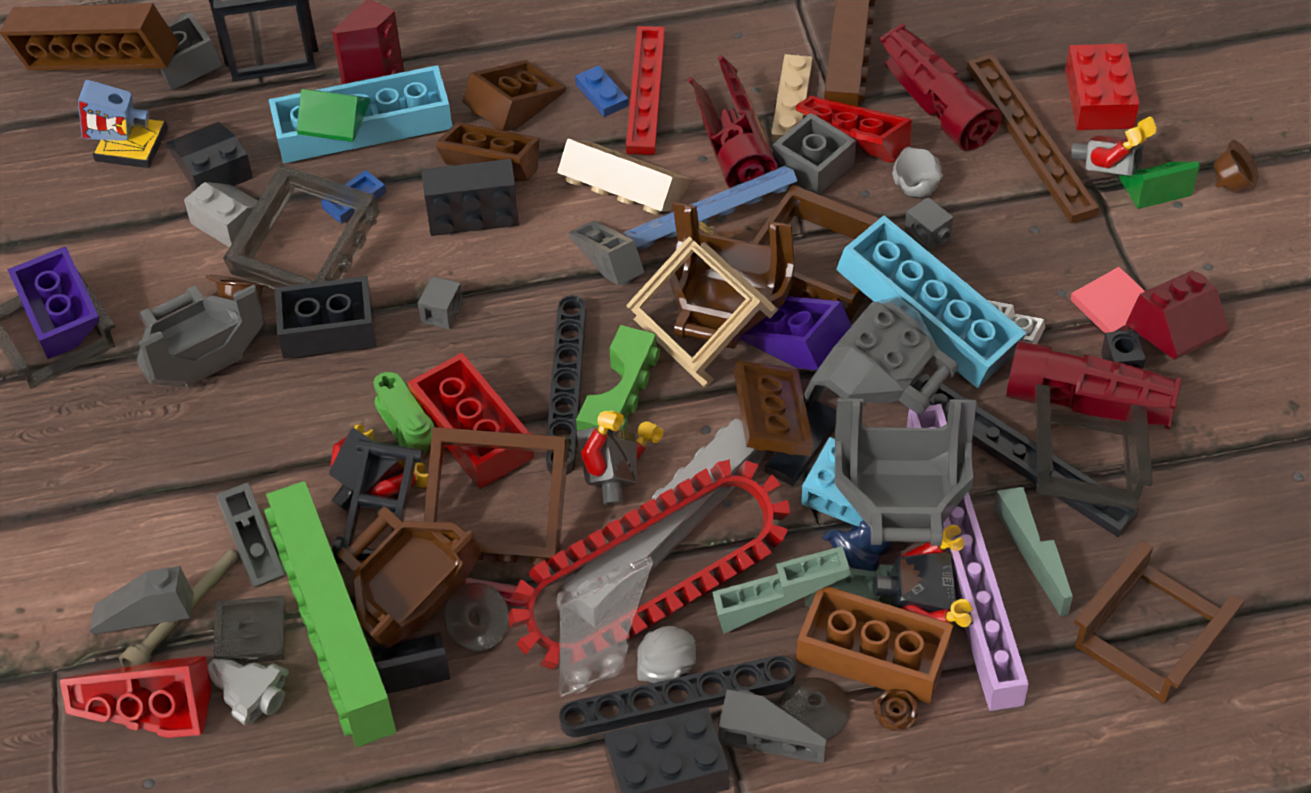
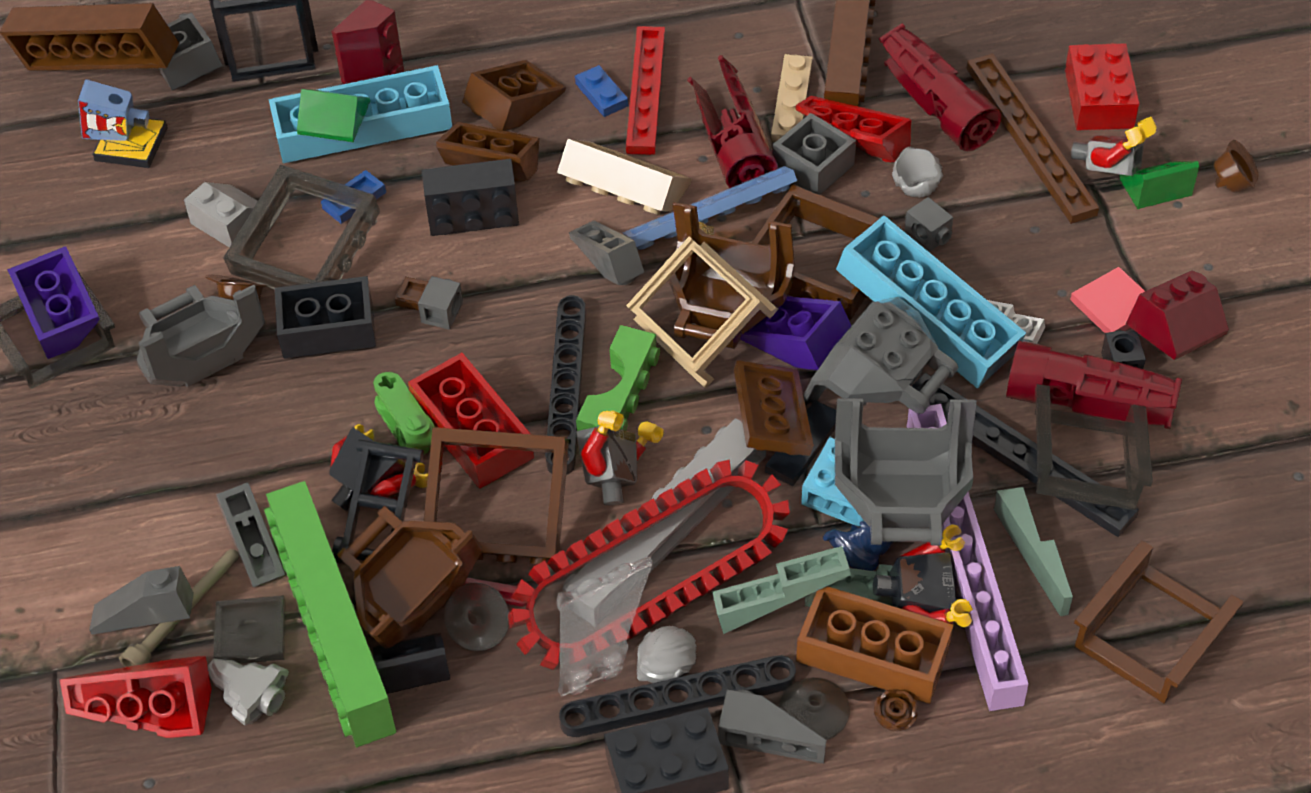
black slope [166,121,253,191] -> none
none -> reddish brown tile [395,276,429,311]

